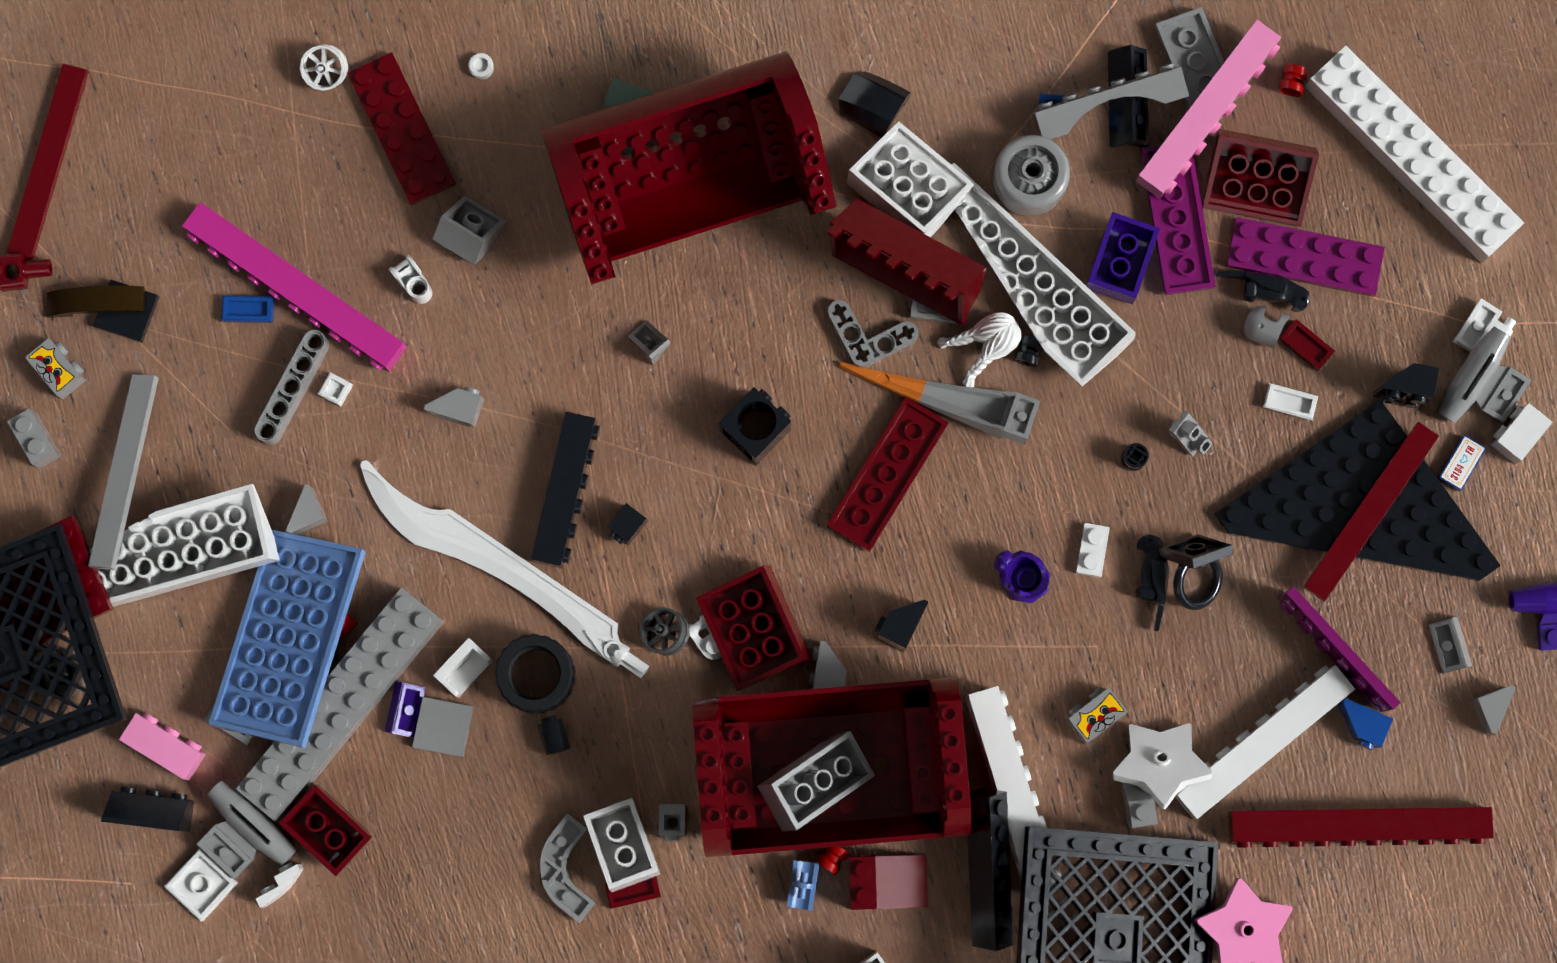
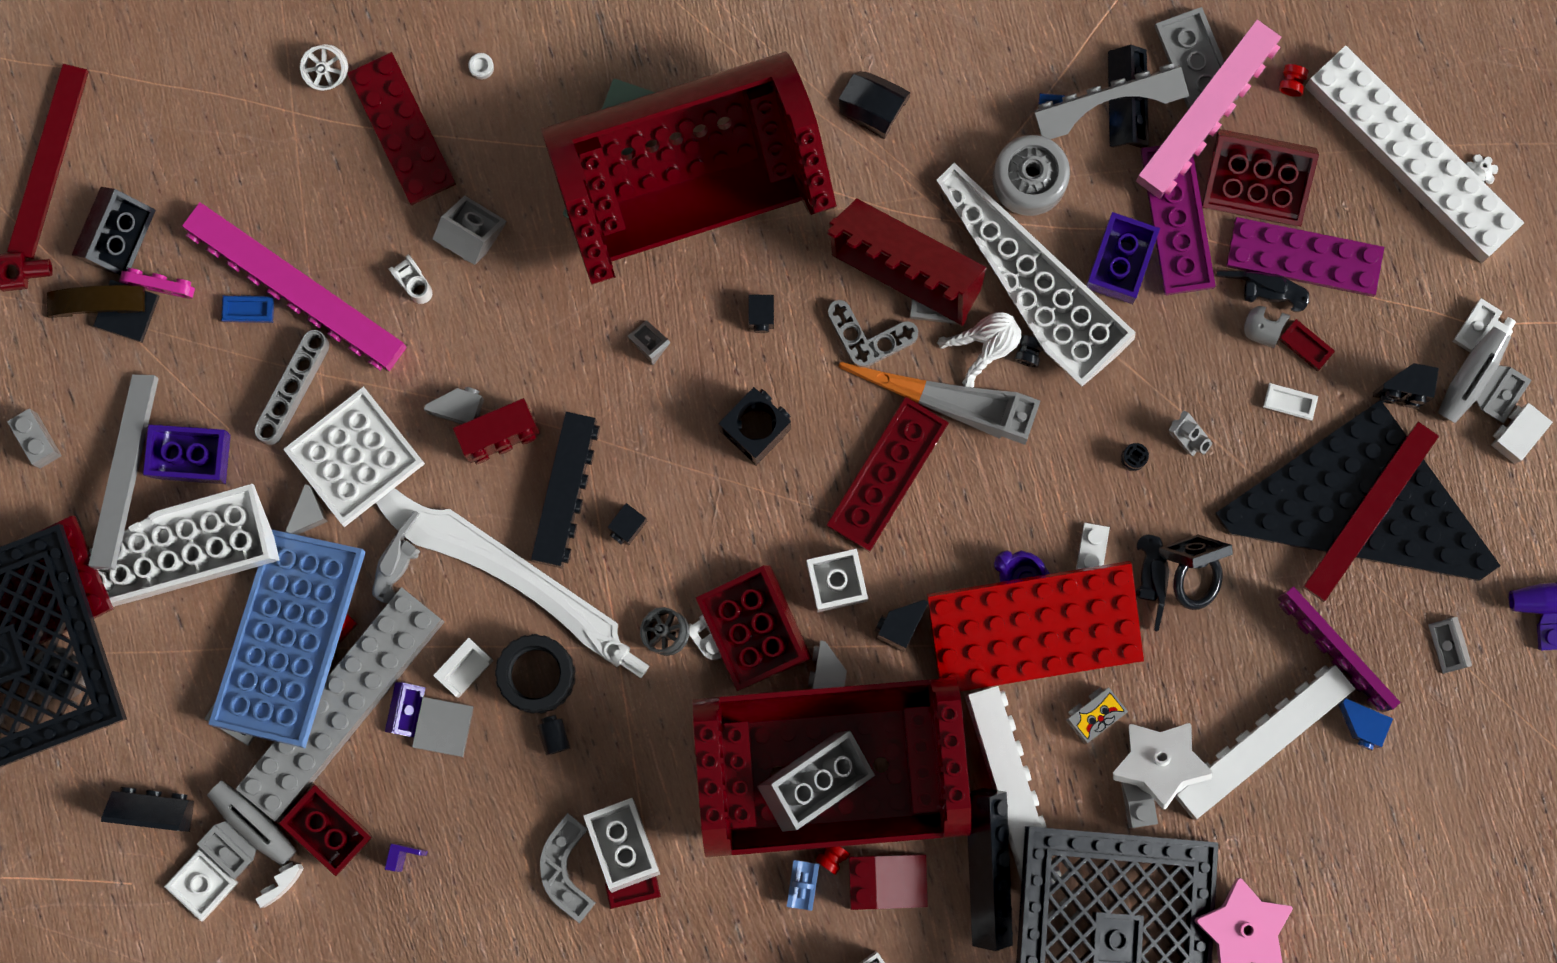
light grey brick [25,338,86,399] -> none
bright pink brick [119,712,206,781] -> none
white tile [318,372,353,407] -> none
light grey brick [659,804,686,841] -> none
white slope [847,121,974,237] -> none
dark red brick [1228,807,1494,848] -> none
white tile [1438,435,1486,492] -> none
light grey slope [1471,686,1516,736] -> none
none -> black slope [71,187,156,276]
none -> dark pink plate [119,268,195,299]
none -> dark purple brick [143,425,231,484]
none -> white plate [284,386,425,527]
none -> light grey animal [372,511,421,603]
none -> dark purple panel [385,844,428,872]
none -> dark red brick [453,398,540,465]
none -> black brick [749,295,774,333]
none -> white brick [806,549,868,613]
none -> red plate [927,561,1144,691]
none -> white plant [1466,154,1498,184]

